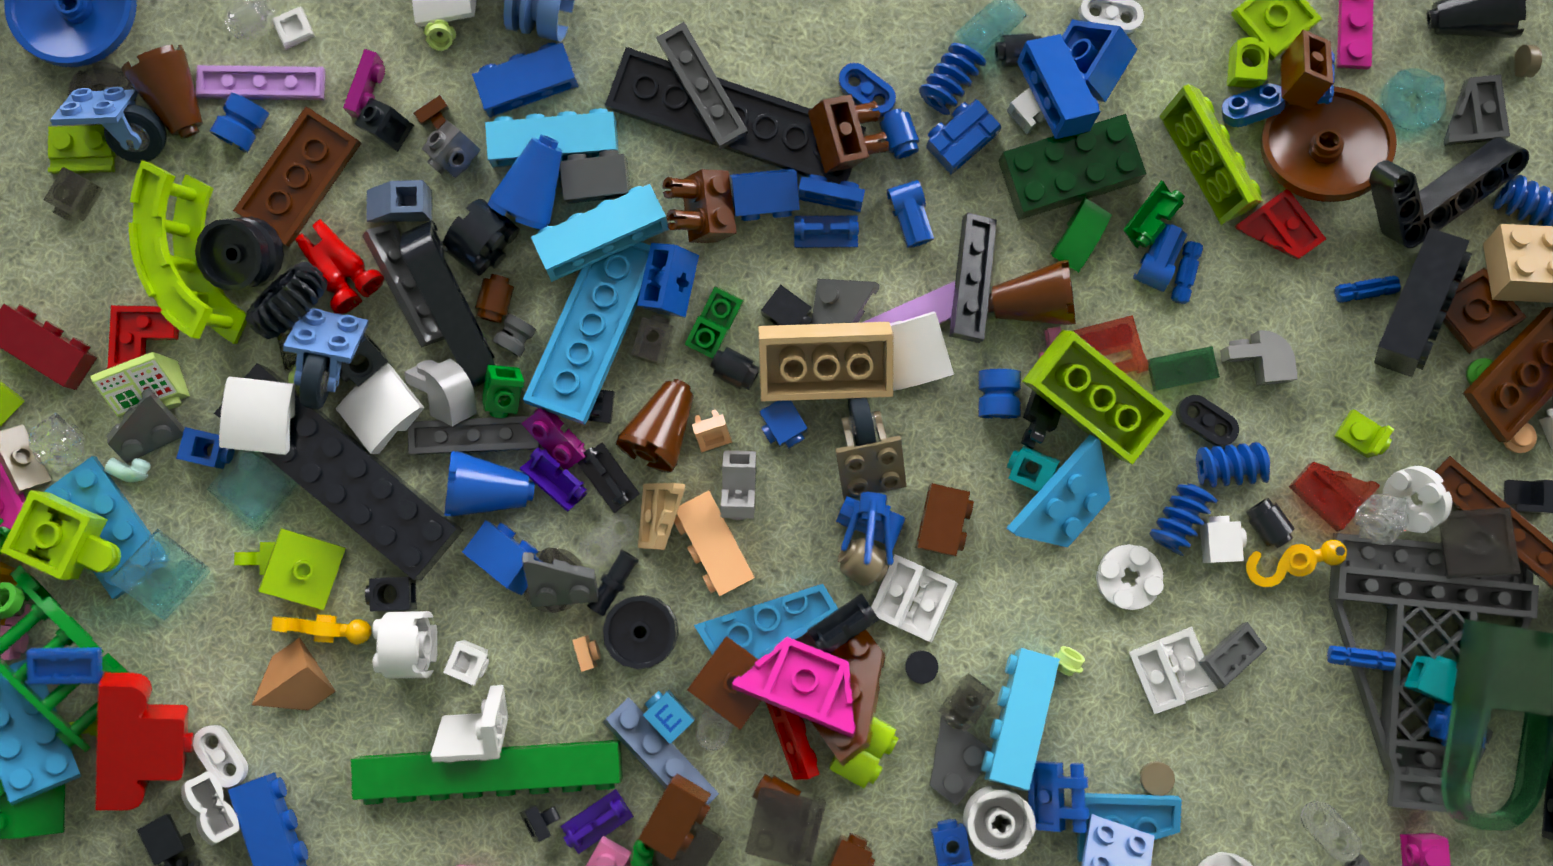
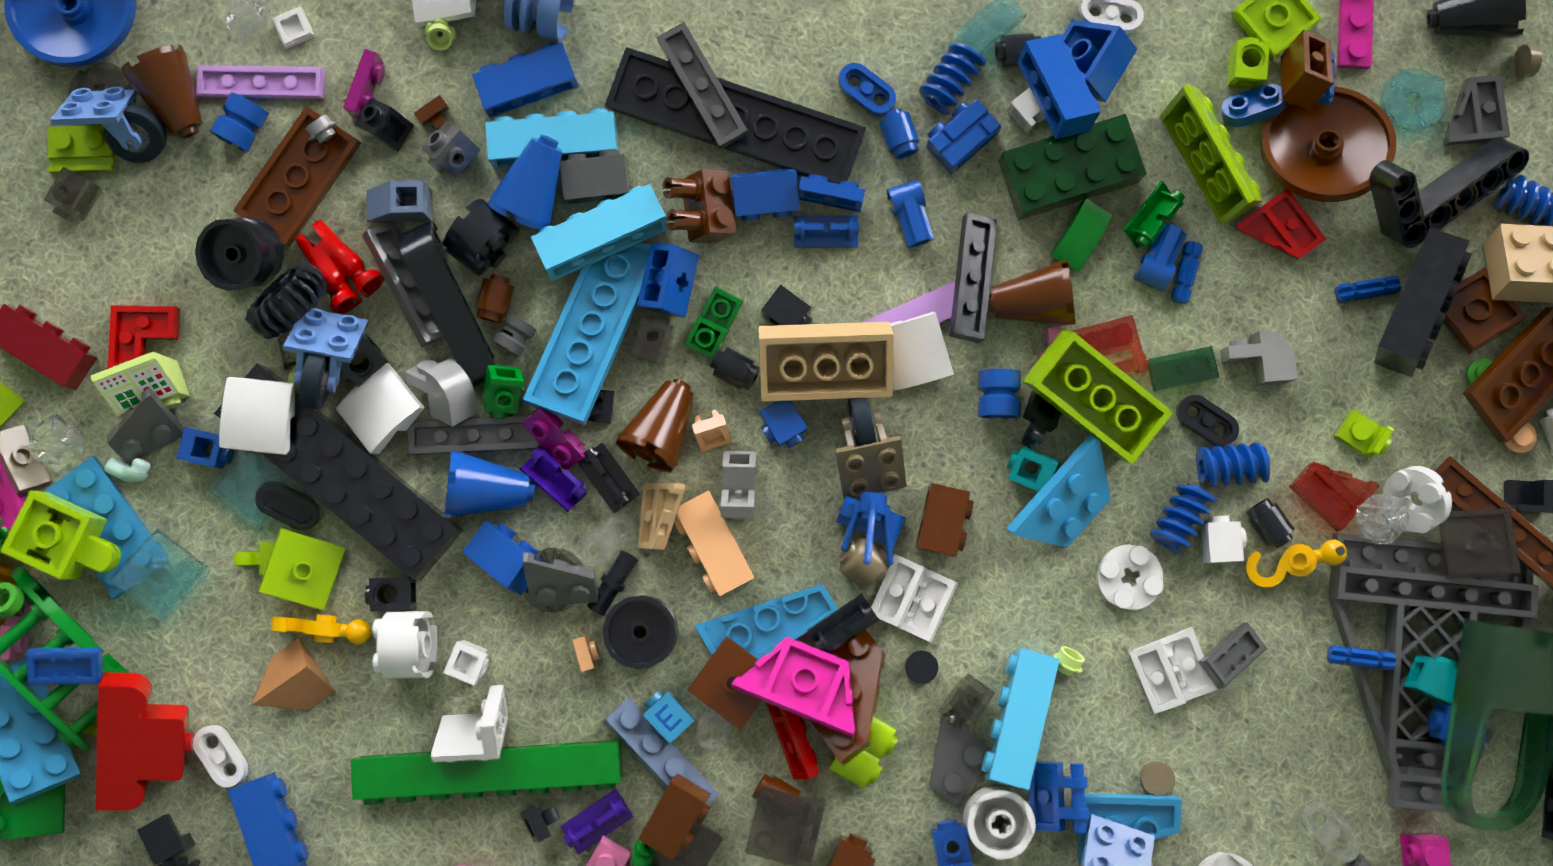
lime fence [128,160,247,344] -> none
white brick [181,771,239,846] -> none
reddish brown brick [808,94,889,173] -> none
dark grey wing [811,279,880,324] -> none
none -> black tile [255,481,320,530]
none -> light grey plate [305,115,336,144]

